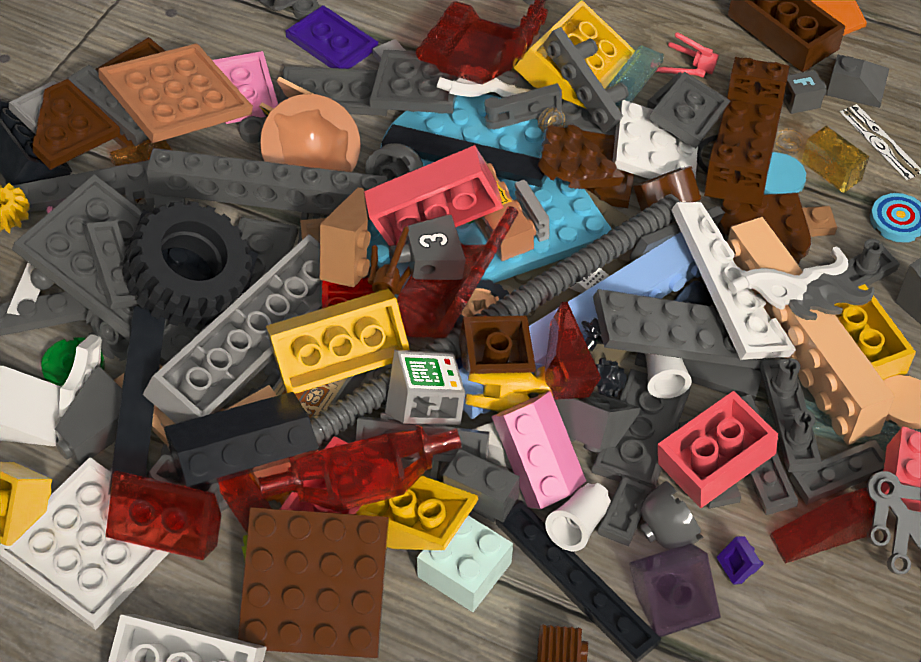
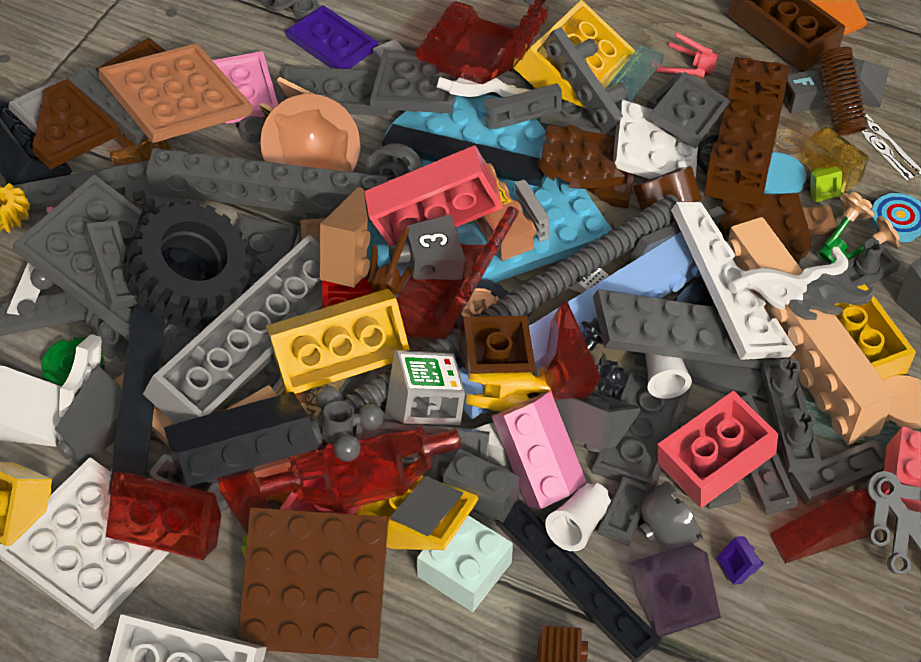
clear tile [538,107,566,133] -> none
none -> dark grey piece [316,385,384,462]
none -> dark grey sticker [390,476,463,536]
none -> lime tile [810,166,842,202]
none -> light nougat plant [816,192,901,264]
none -> reddish brown piece [817,47,869,136]

